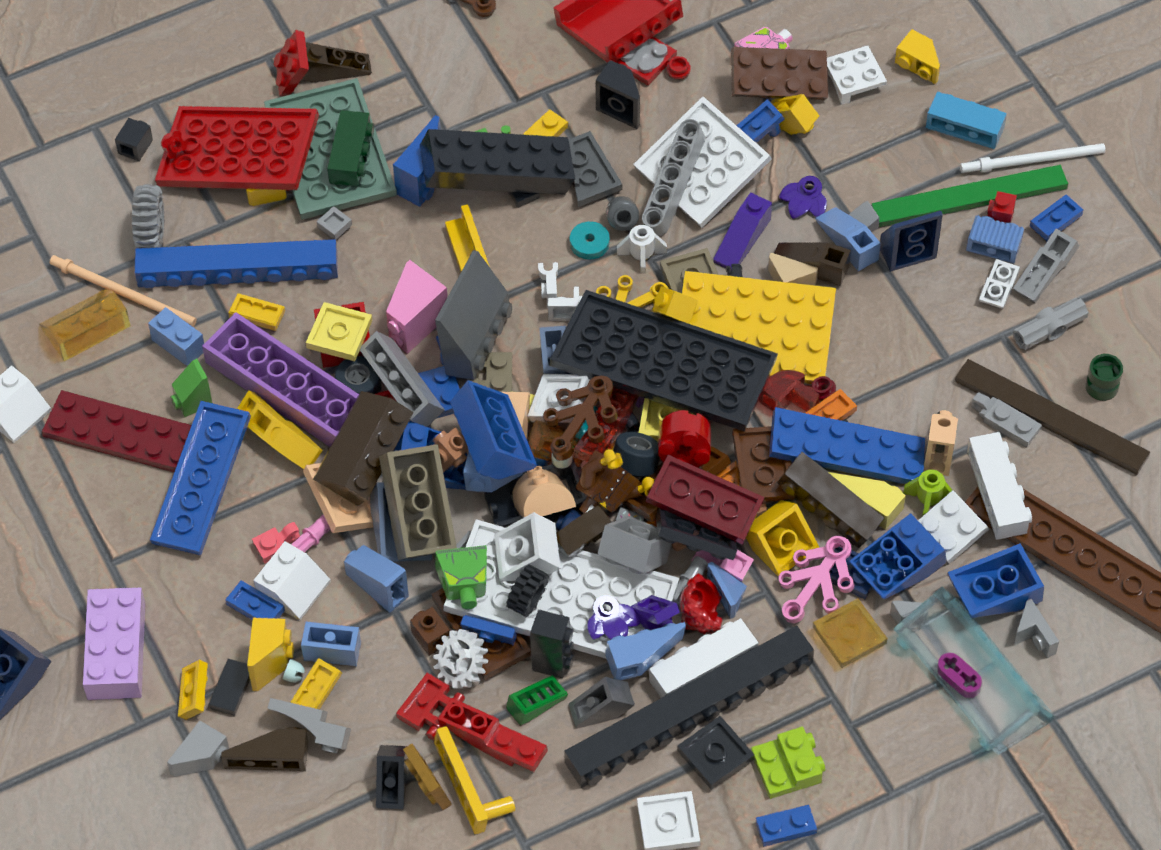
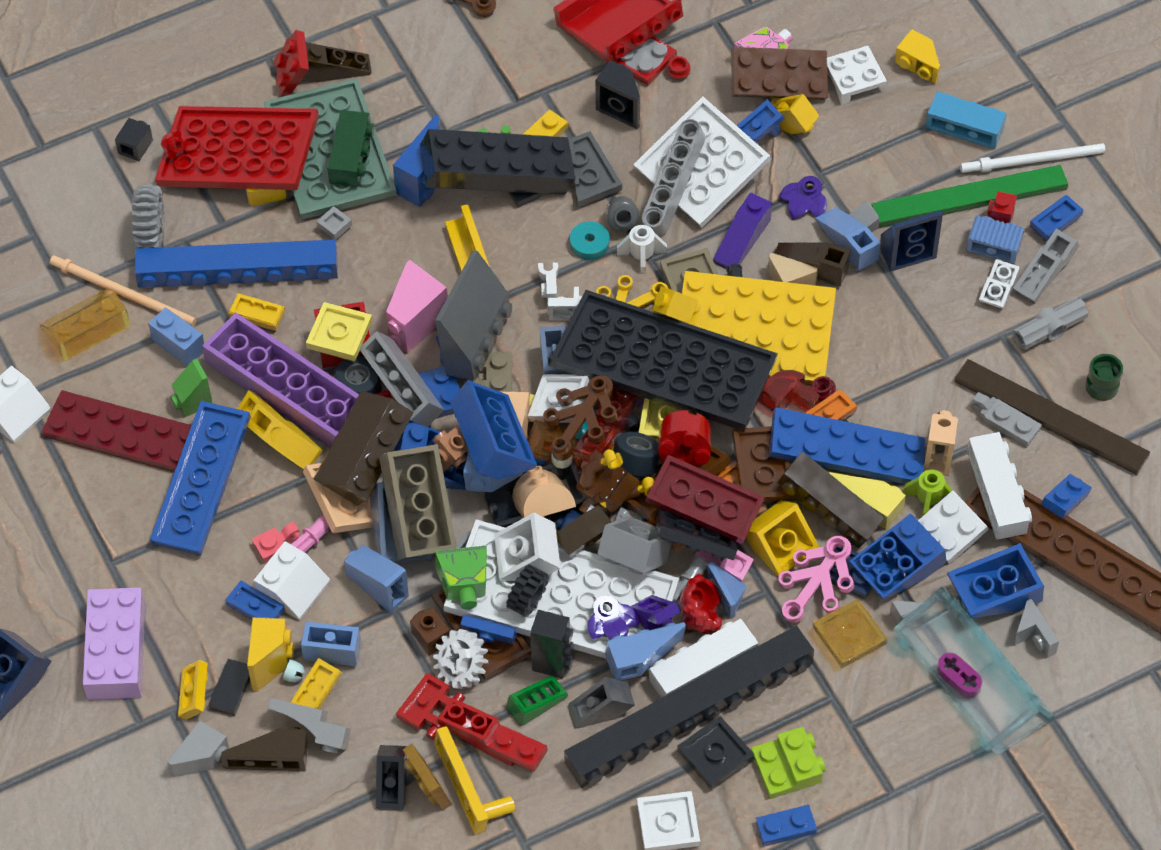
none -> blue plate [1041,474,1092,518]

